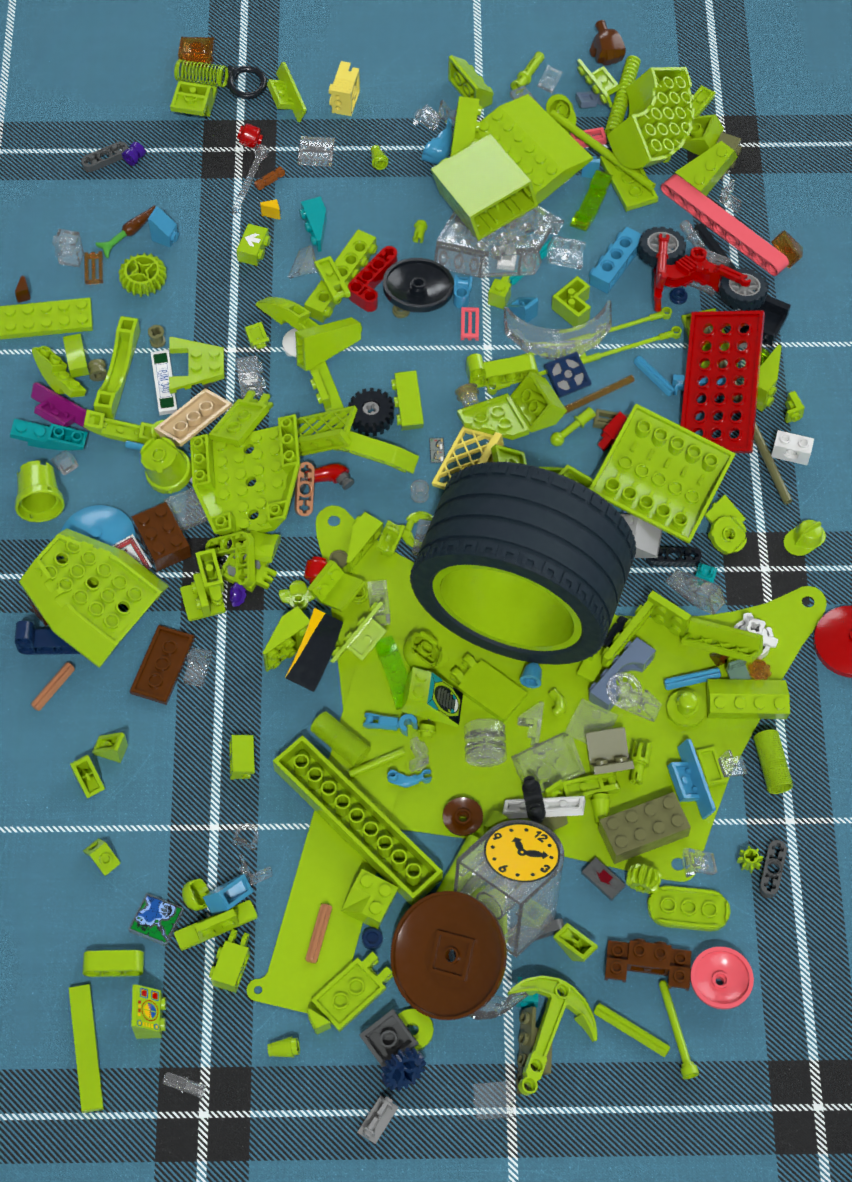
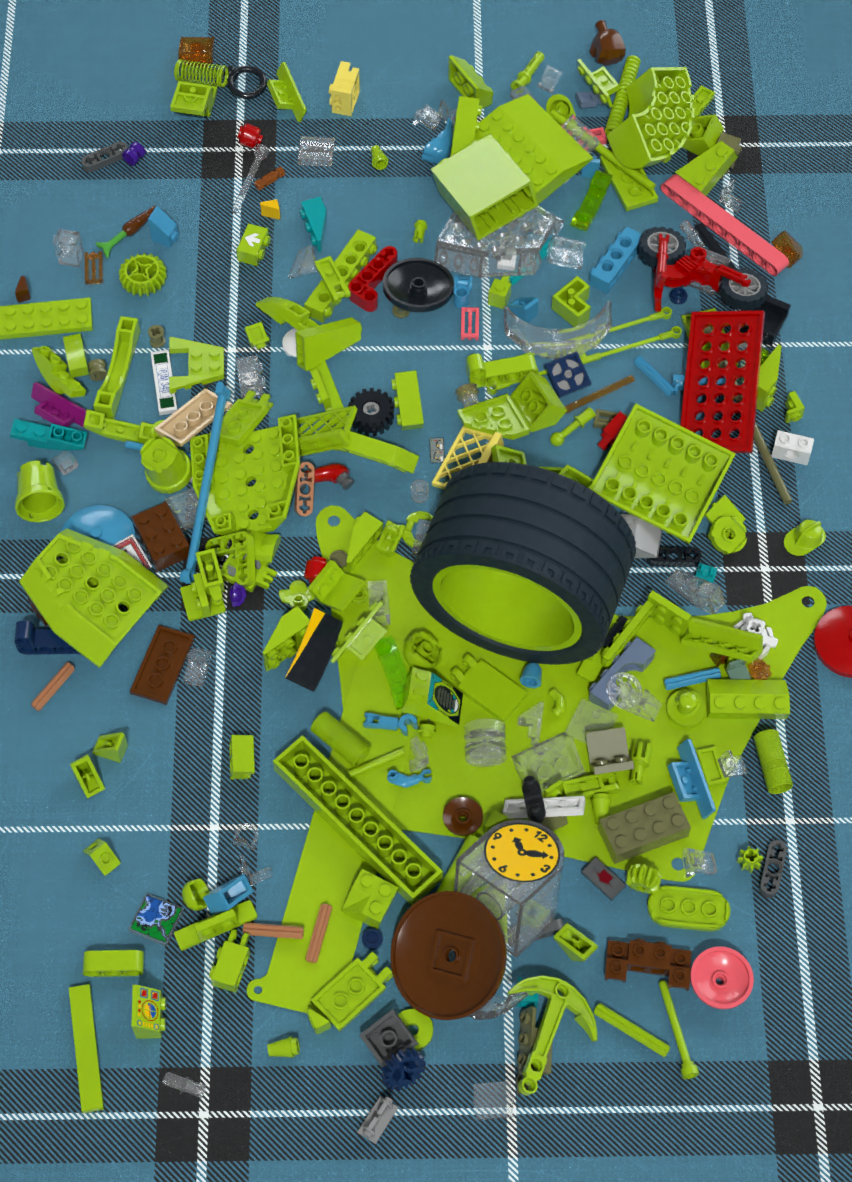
none -> dark azure hinge [180,381,231,584]
none -> nougat axle [243,923,304,939]
none -> clear piece [561,114,601,154]

